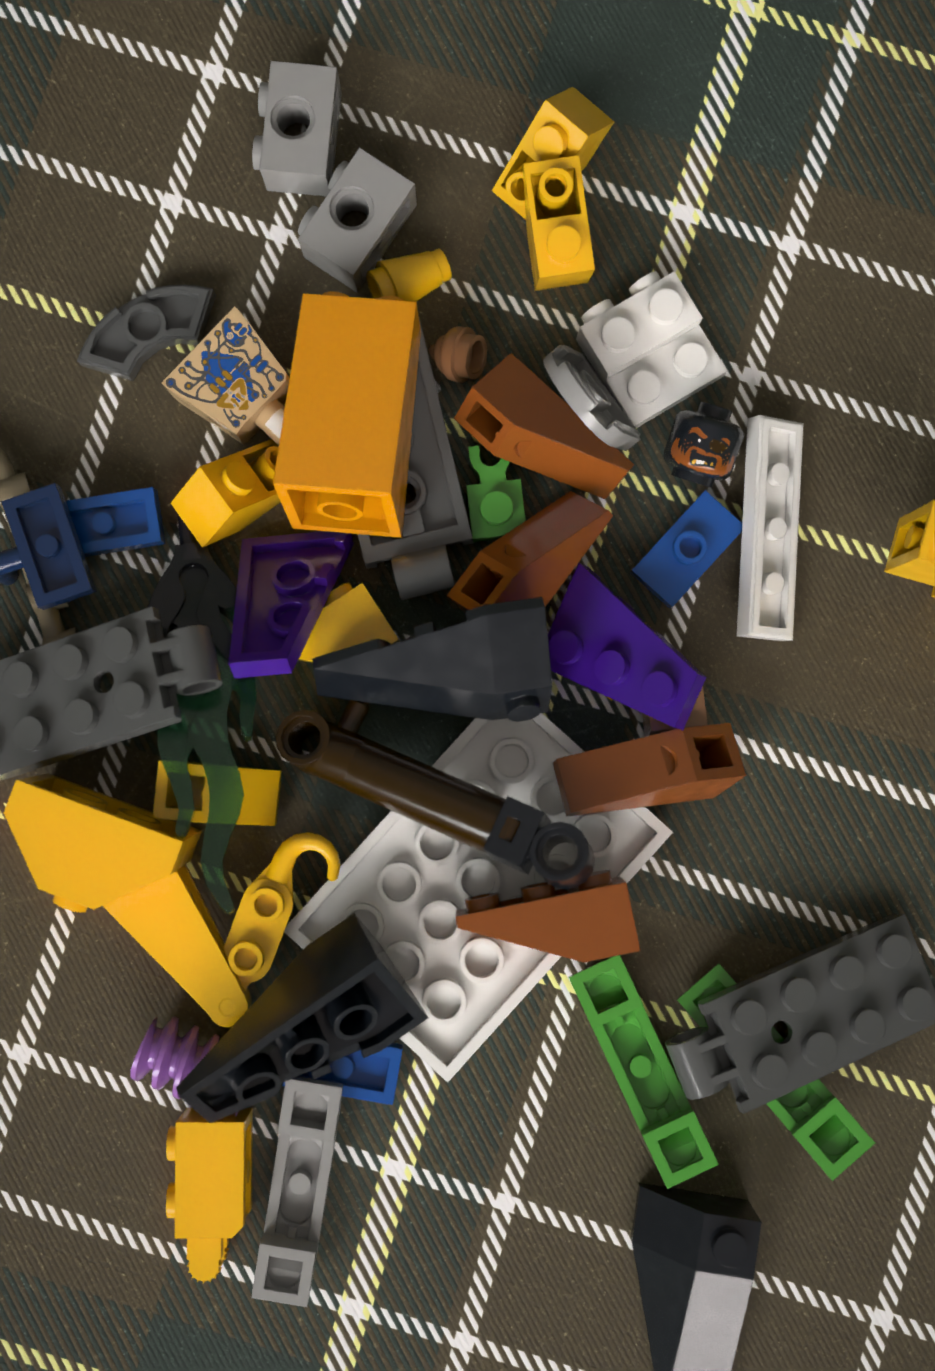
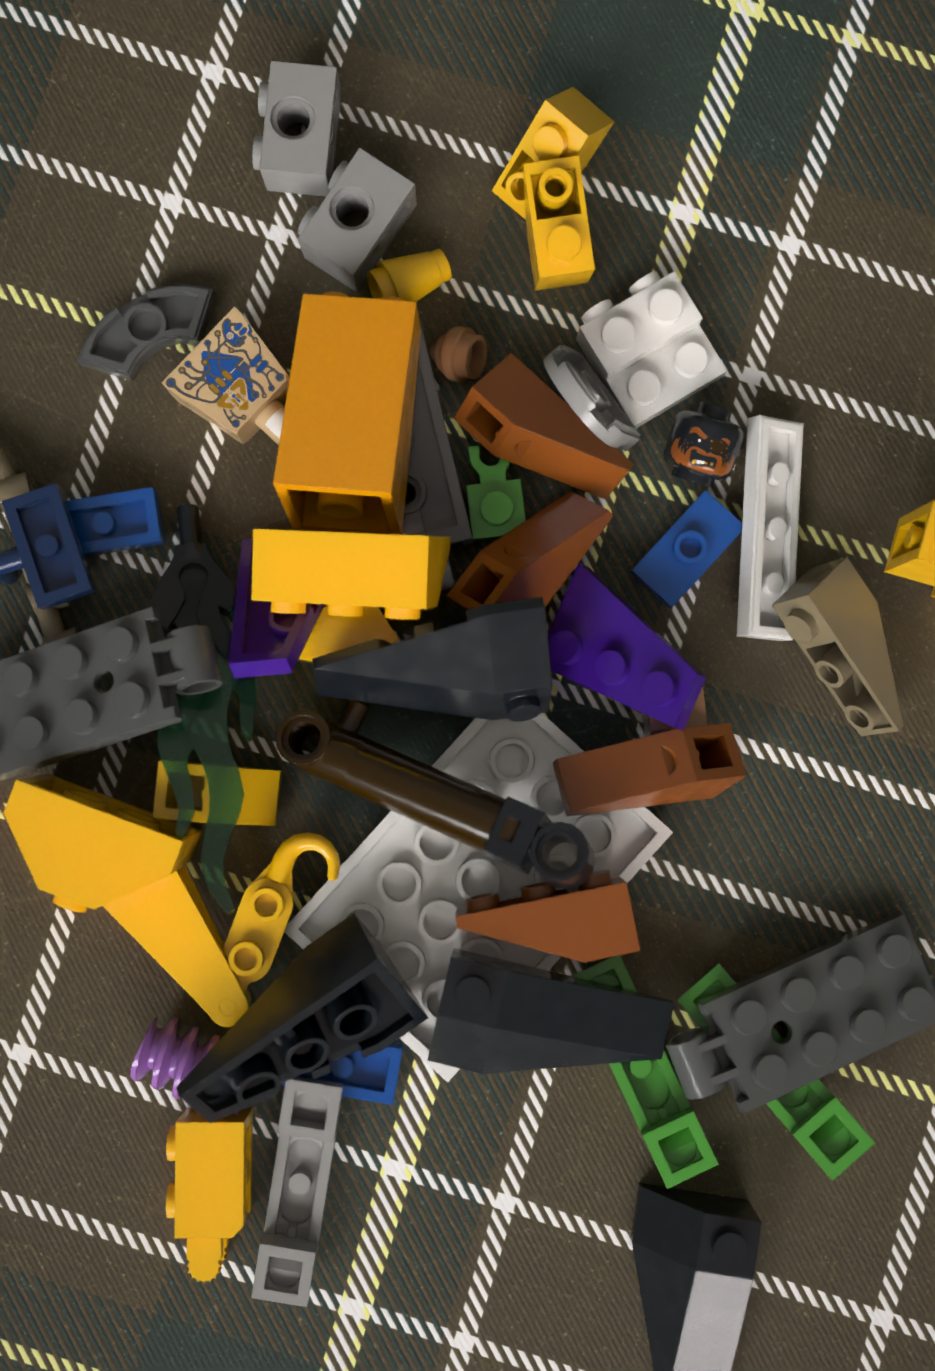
yellow slope [171,439,281,548] -> none
none -> yellow slope [251,529,451,620]
none -> black wedge [428,948,674,1074]
none -> dark tan slope [772,557,904,736]

